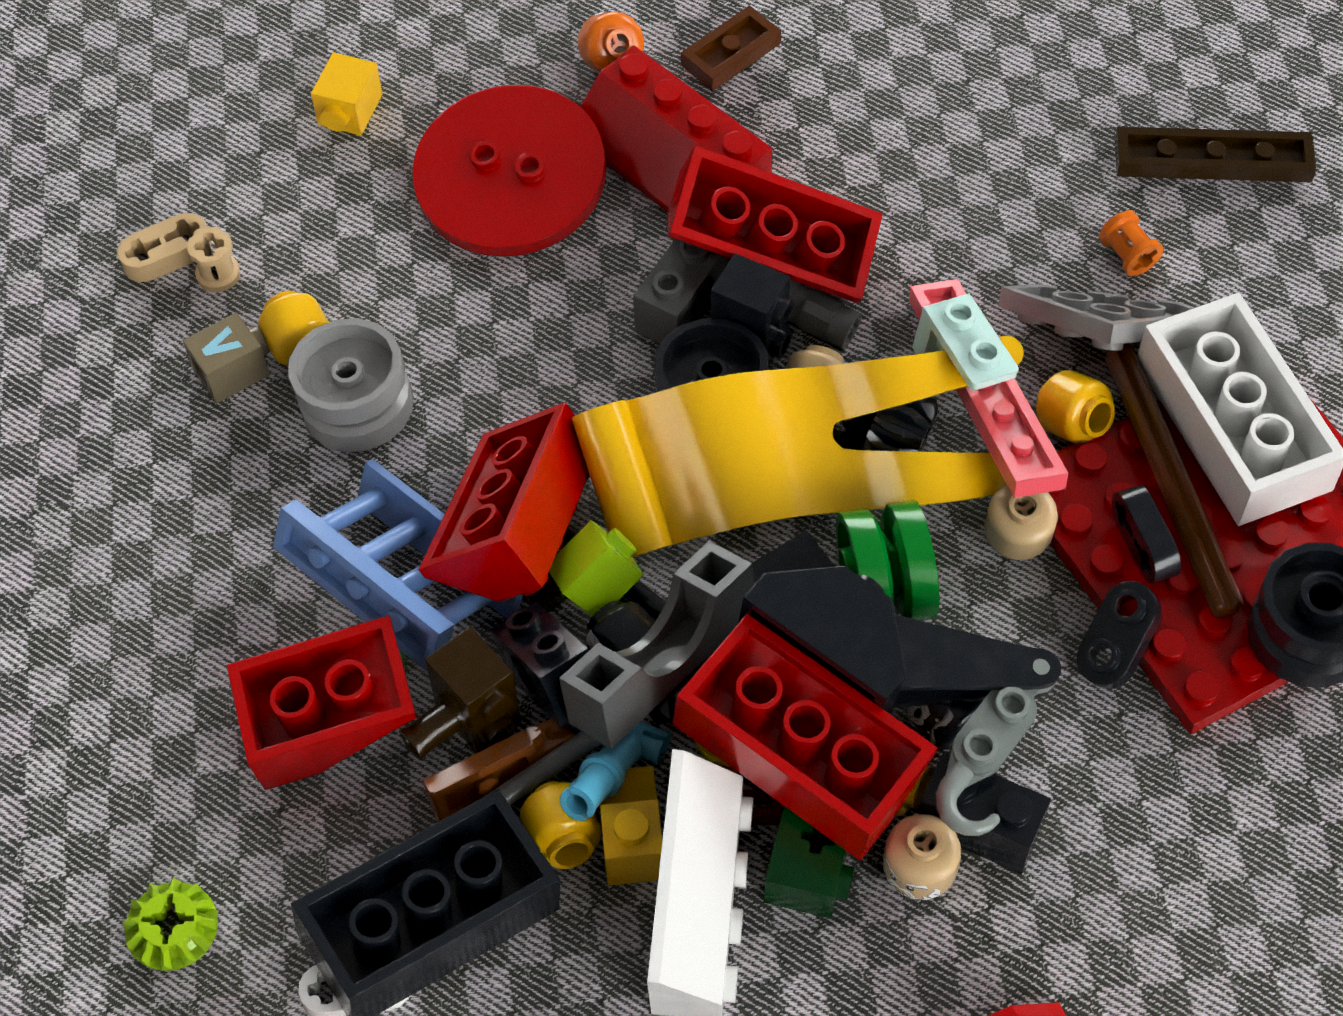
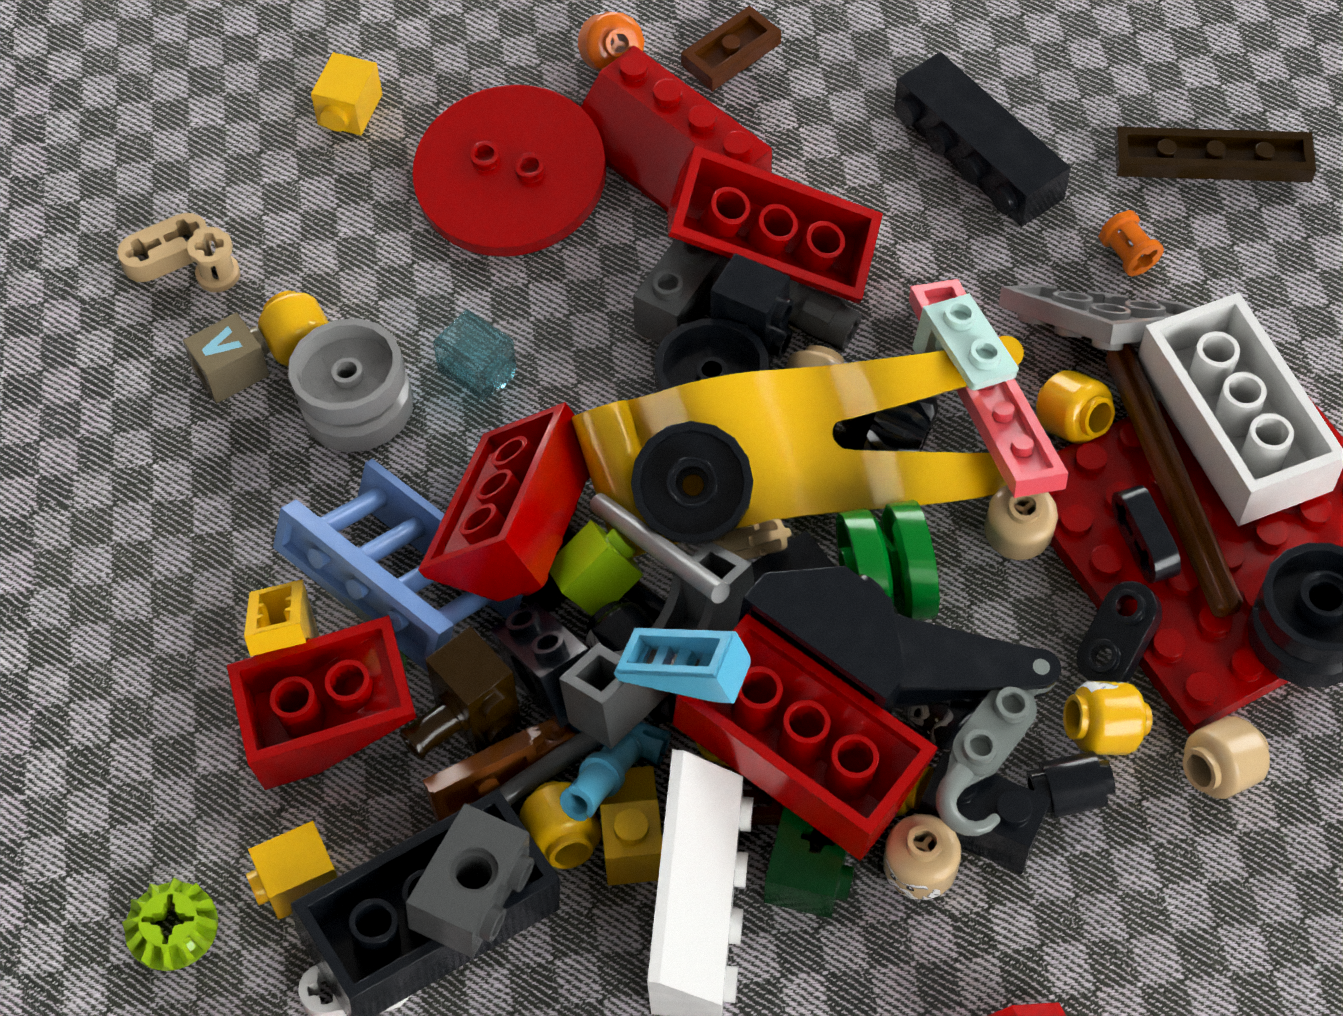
none -> yellow arch [244,579,320,656]
none -> yellow brick [246,820,337,920]
none -> dark grey brick [406,803,534,958]
none -> clear light blue brick [433,309,517,402]
none -> light grey bar [590,493,730,604]
none -> medium azure slope [614,628,751,703]
none -> black wheel [631,421,754,546]
none -> tan axle [705,519,792,560]
none -> black brick [894,51,1071,227]
none -> black brick [1026,751,1116,818]
none -> yellow head [1063,681,1153,755]
none -> tan head [1183,716,1270,799]

